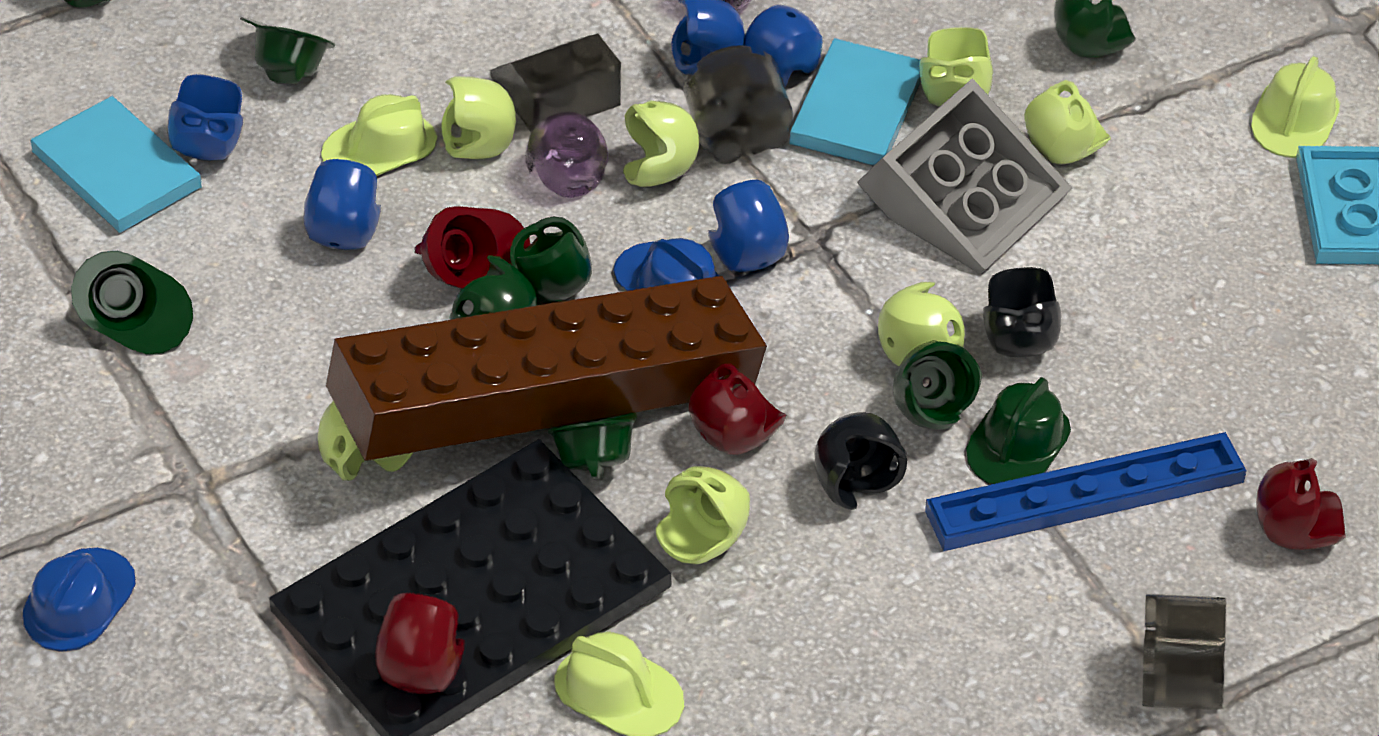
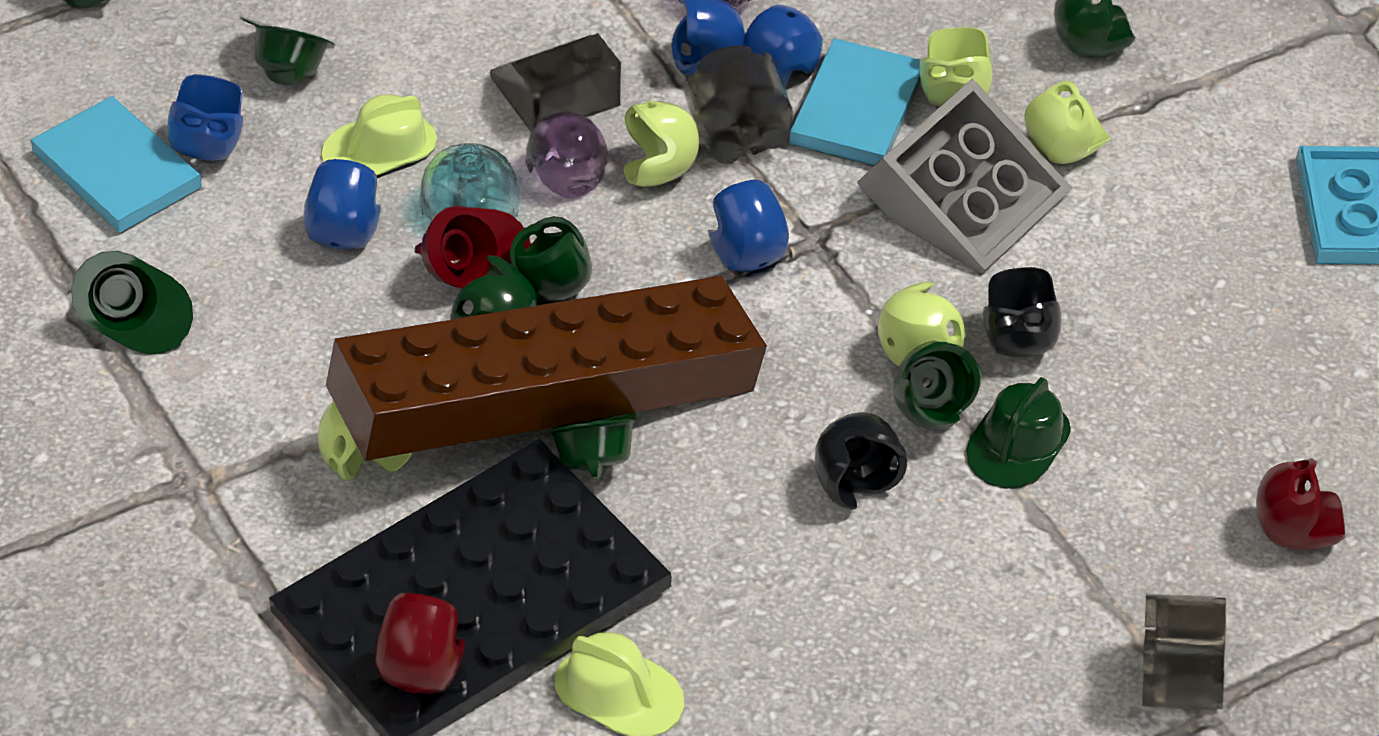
blue piece [23,547,136,652] -> none
yellowish green helmet [441,76,516,159] -> none
blue piece [613,238,719,291] -> none
yellowish green helmet [656,466,750,564] -> none
dark red helmet [689,363,787,455] -> none
blue tile [925,432,1247,552] -> none
yellowish green piece [1251,56,1340,158] -> none
none -> clear light blue cylinder [419,142,520,223]

